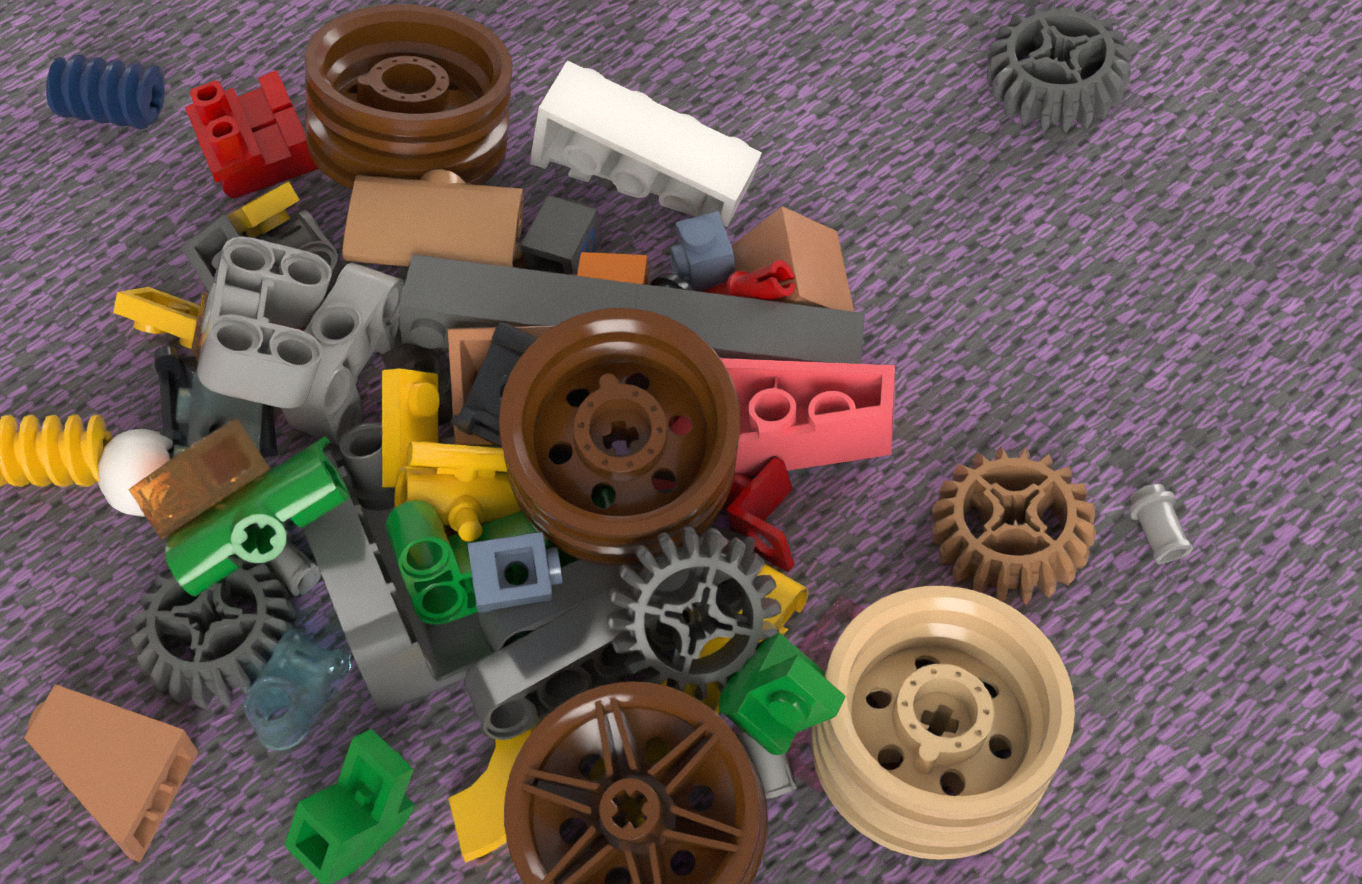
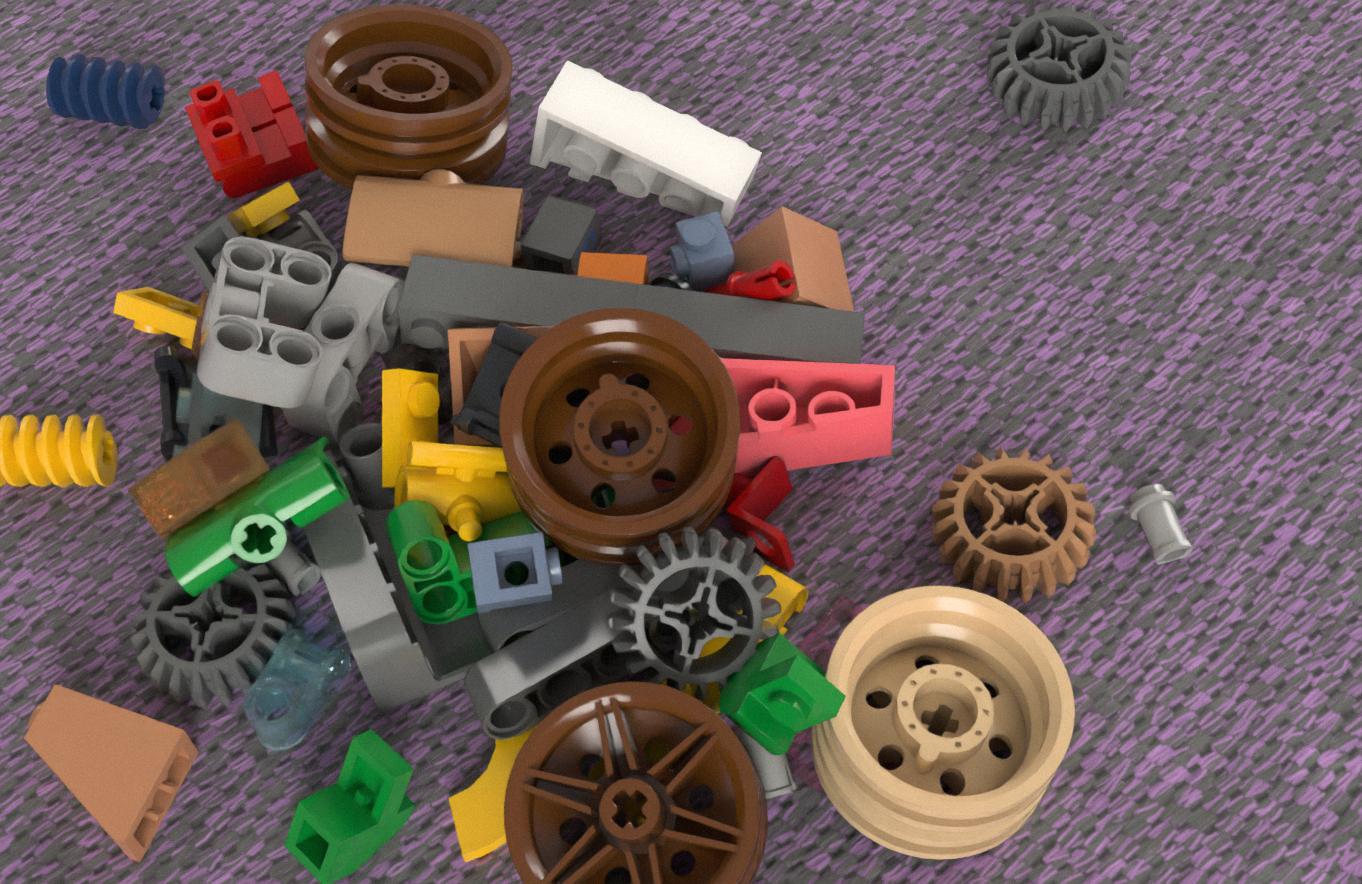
white hair [98,429,173,517] -> none

